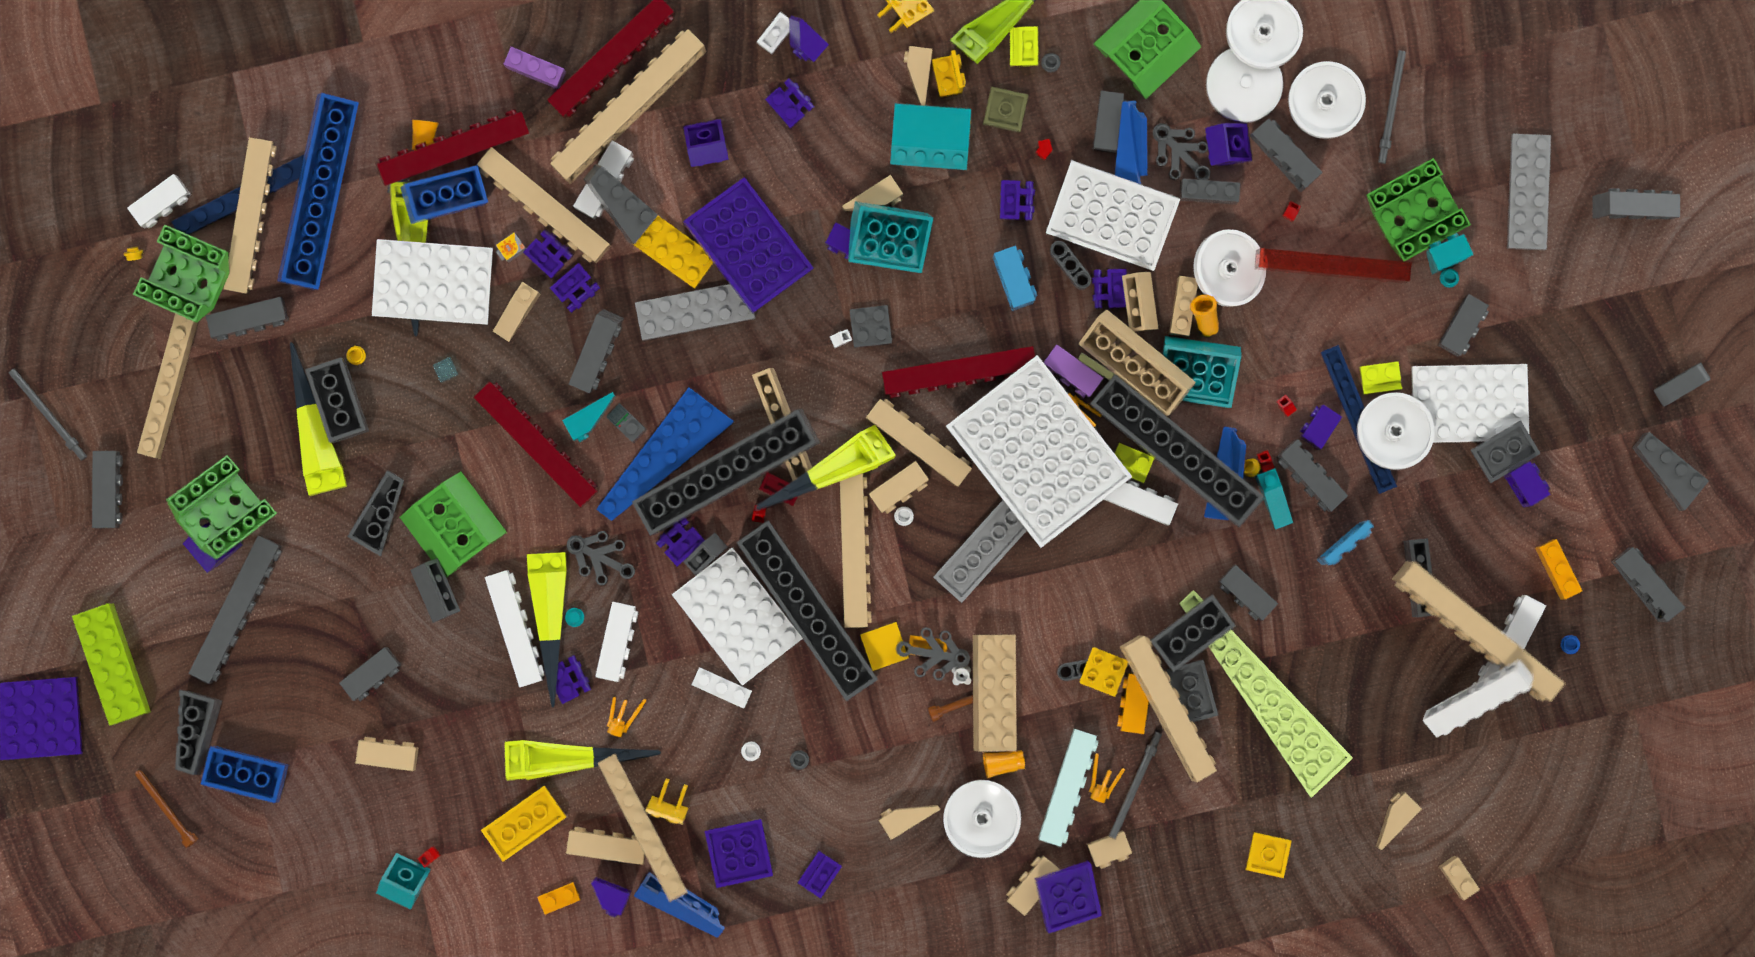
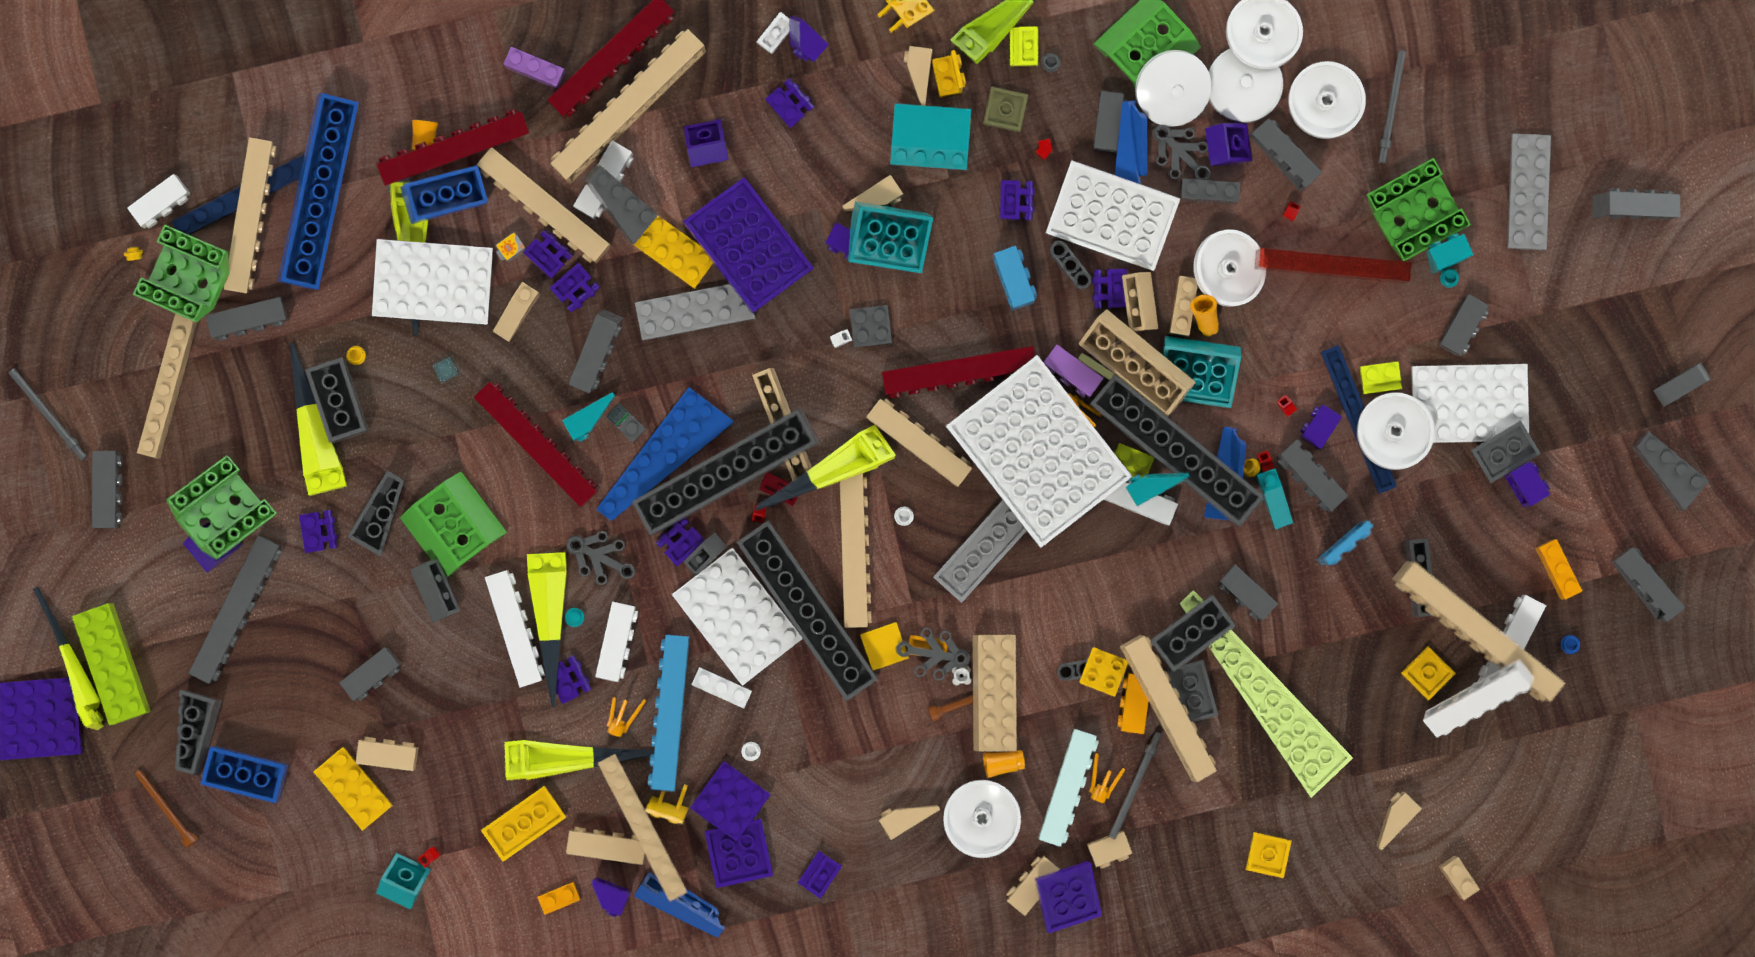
dark grey plate [790,750,809,770] -> none
tan brick [869,461,929,514] -> none
none -> neon yellow plate [33,587,104,730]
none -> dark purple plate [299,510,338,553]
none -> yellow plate [313,747,393,831]
none -> dark azure brick [648,635,690,792]
none -> dark purple plate [690,761,771,842]
none -> teal slope [1126,473,1190,507]
none -> white dish [1135,50,1211,126]
none -> yellow tile [1401,646,1456,701]

